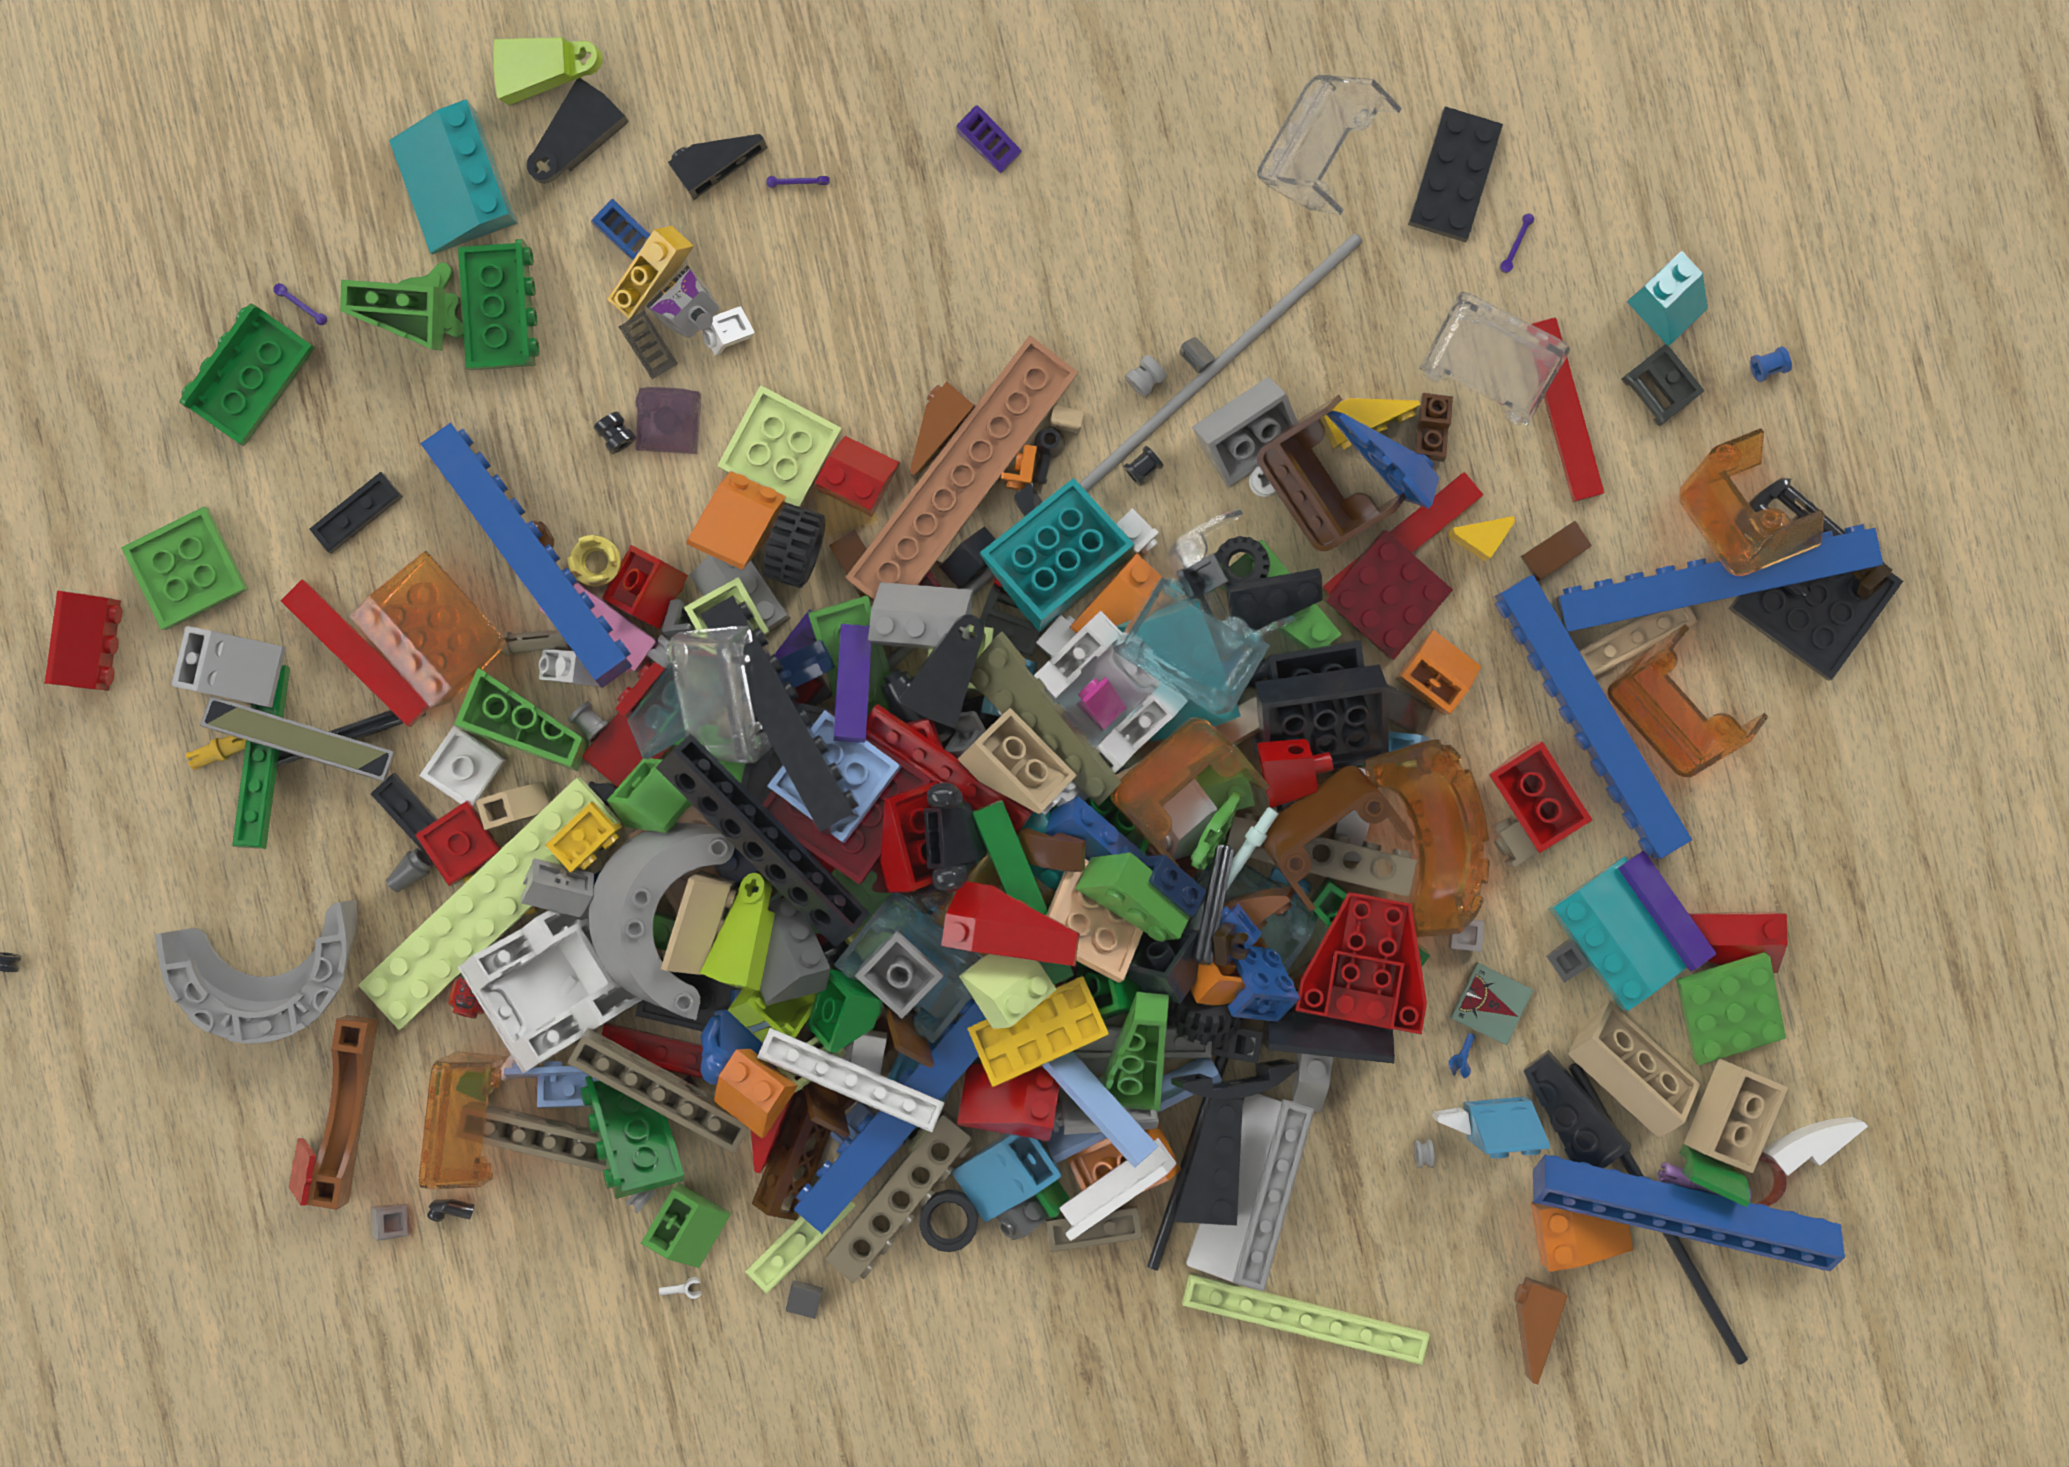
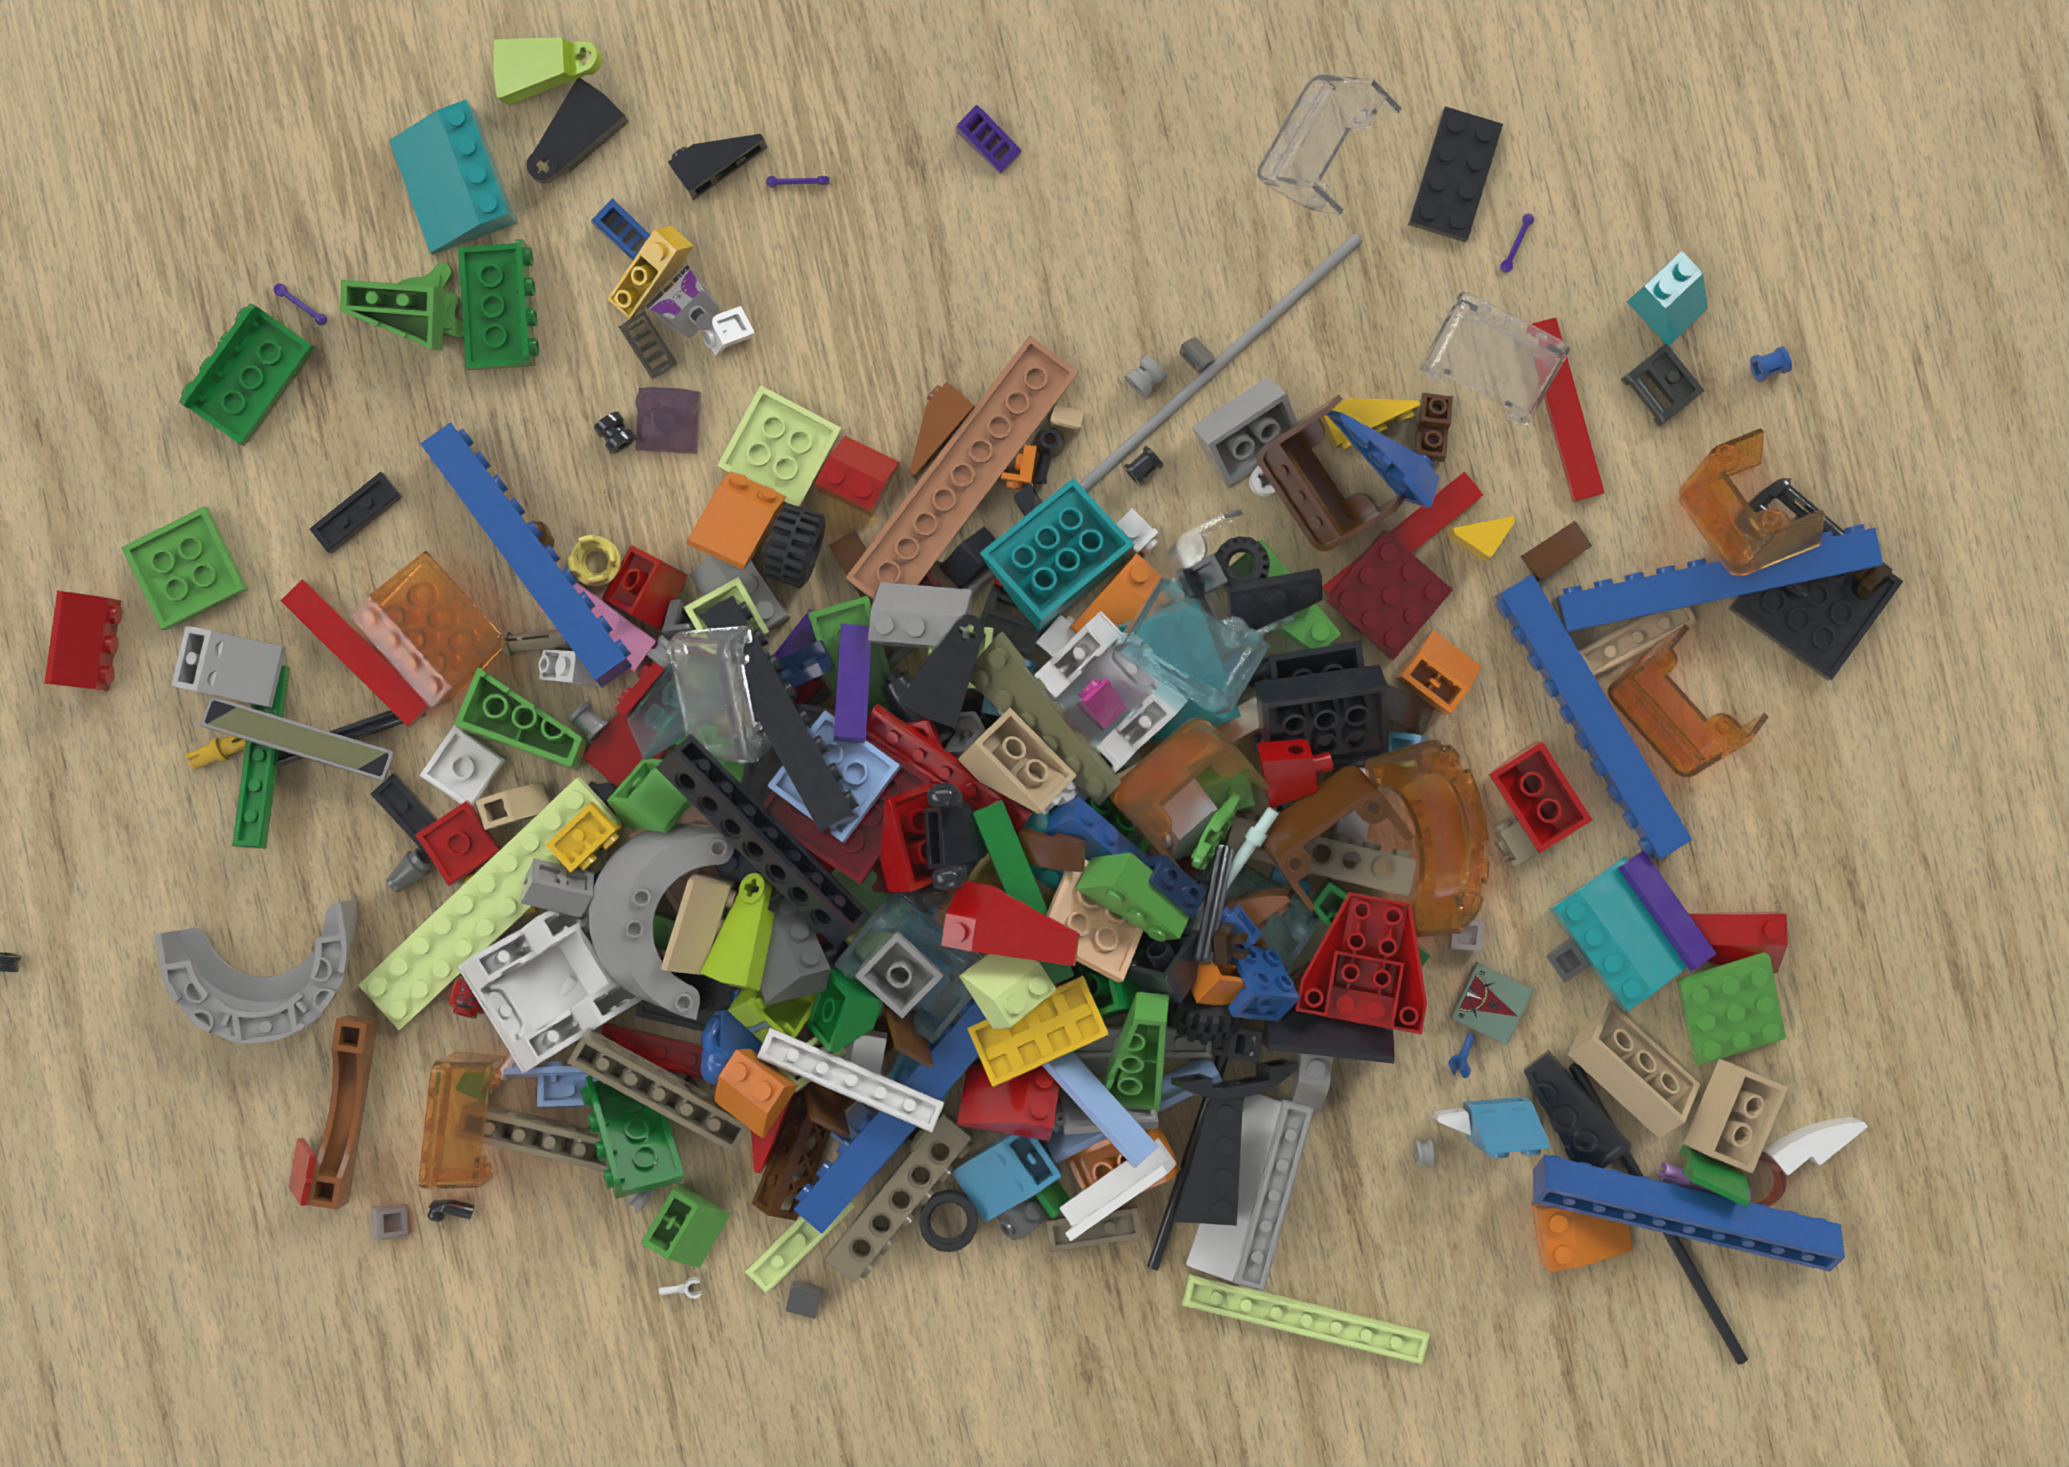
dark orange slope [1514,1277,1568,1385] -> none

